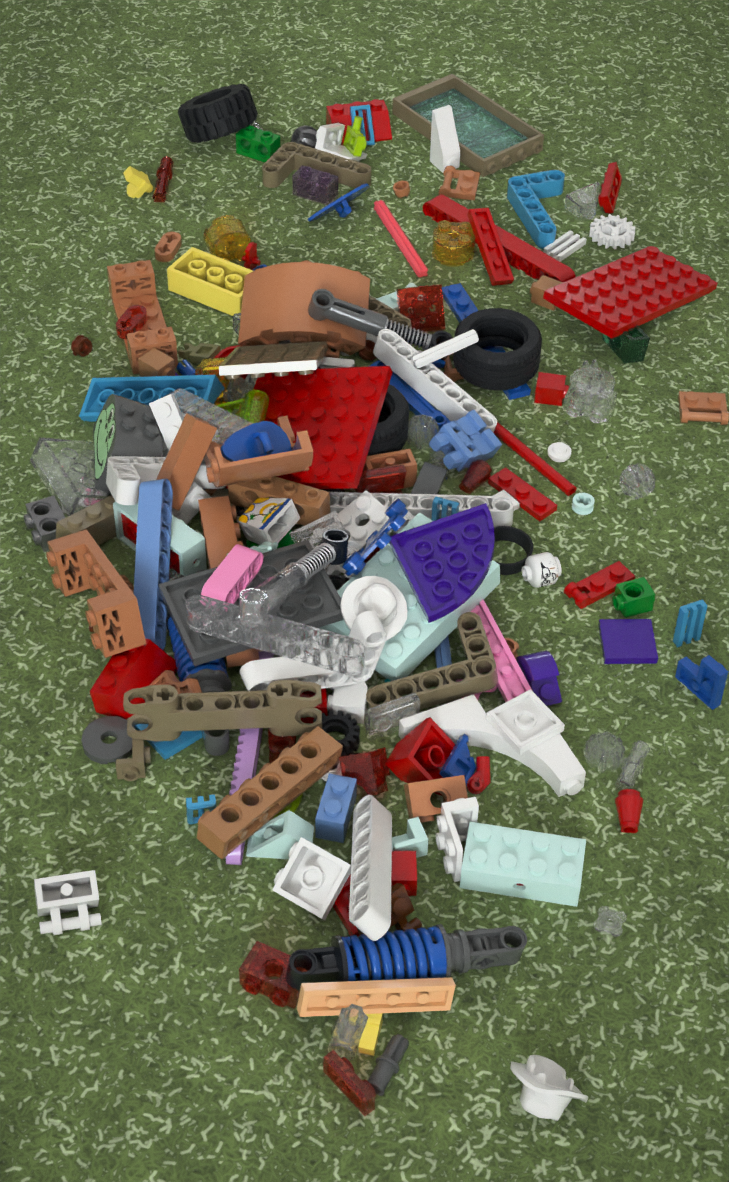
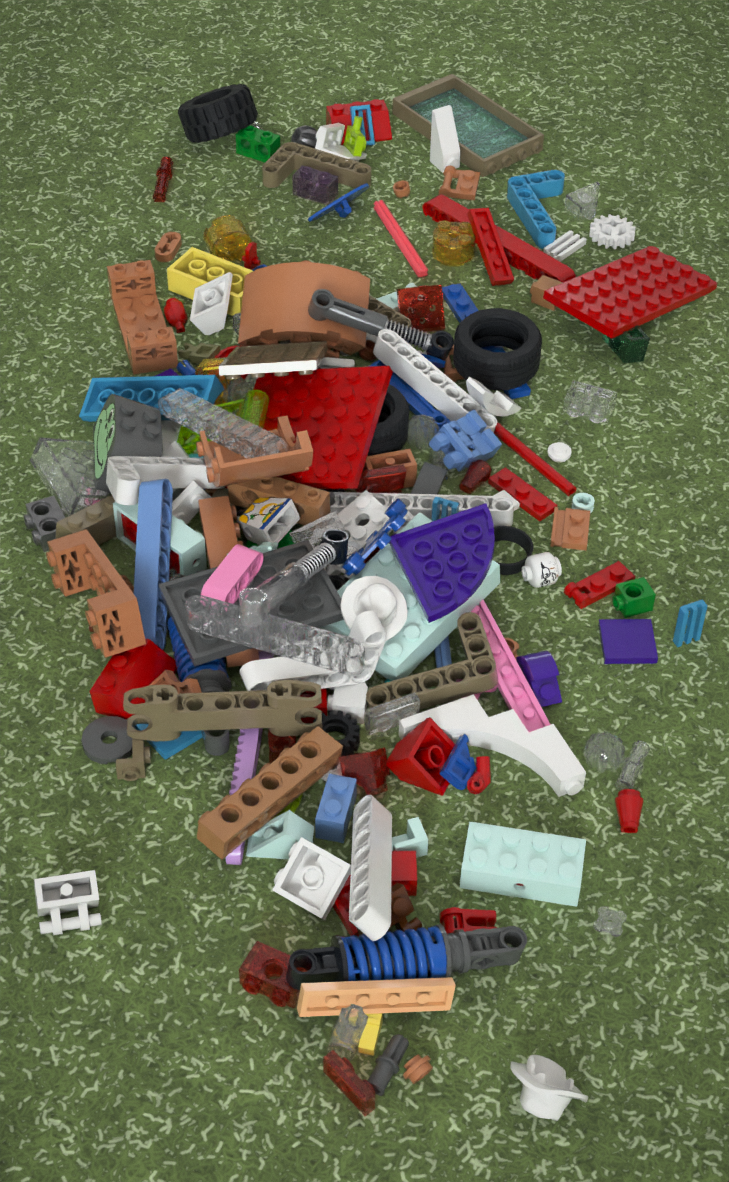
copper plate [71,335,92,357] -> none
clear red beam [116,305,147,339] -> none
light yellow piece [123,166,153,198] -> none
medium nougat brick [138,348,175,377] -> none
white plate [149,394,184,450] -> none
nougat brick [156,413,217,511] -> none
dark azure tile [186,794,216,824] -> none
blue shield [220,421,292,462] -> none
nougat brick [404,775,468,823] -> none
white axle [412,329,479,368] -> none
white bracket [435,797,479,882] -> none
white tile [486,689,565,755] -> none
red brick [534,372,569,406] -> none
clear plate [569,359,616,399] -> none
red plate [598,162,622,214] -> none
clear piece [619,463,656,500] -> none
blue plate [675,655,728,710] -> none
nougat plate [678,391,729,425] -> none
none -> red plant [164,298,188,333]
none -> white slope [190,272,233,335]
none -> nougat plate [403,1054,433,1084]
none -> red piece [439,907,497,933]
none -> white slope [466,377,522,416]
none -> nougat plate [550,507,590,551]

